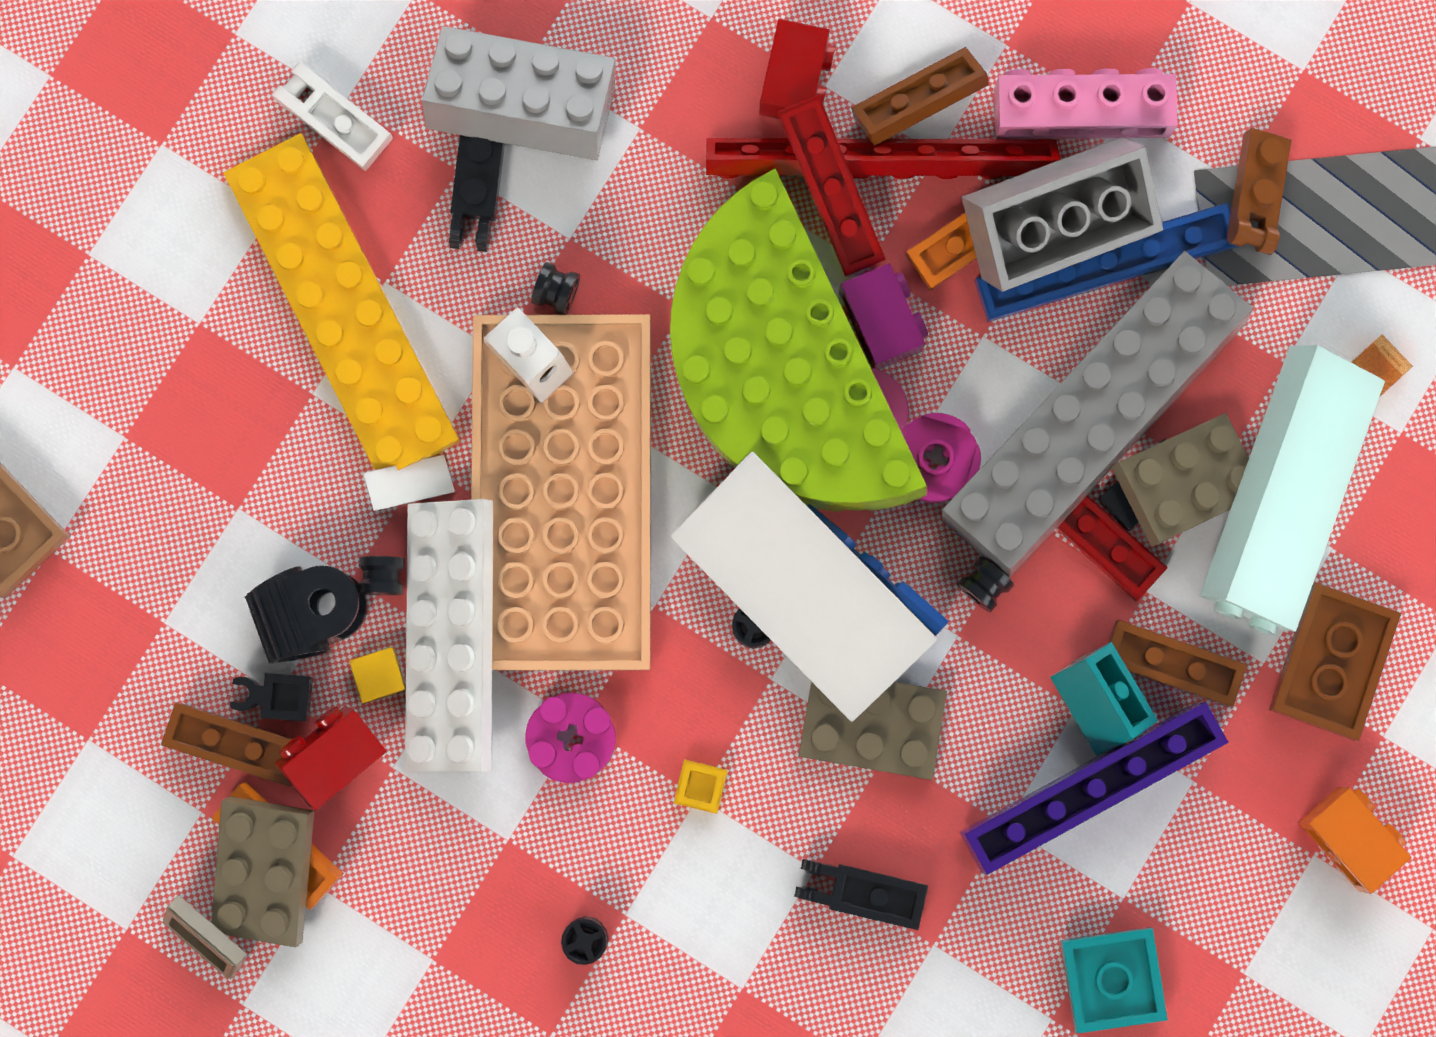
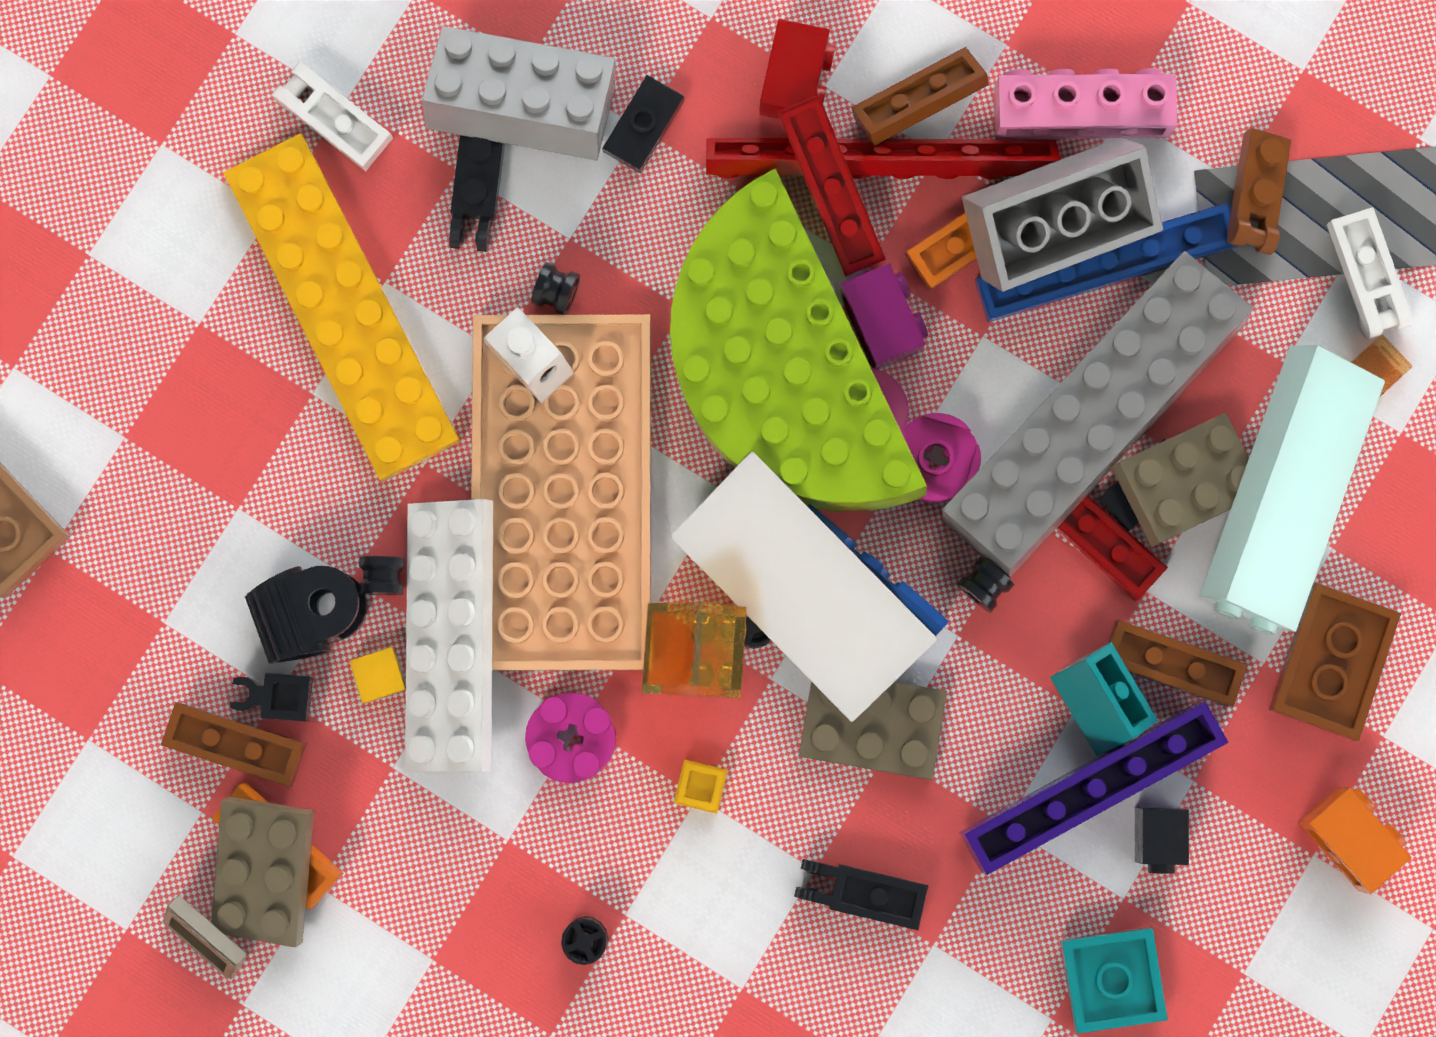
red brick [274,706,387,811] -> none
white sticker [363,455,455,511] -> none
none -> black plate [602,75,685,174]
none -> clear yellow piece [642,602,747,699]
none -> black brick [1135,808,1189,874]
none -> white plate [1327,207,1412,339]

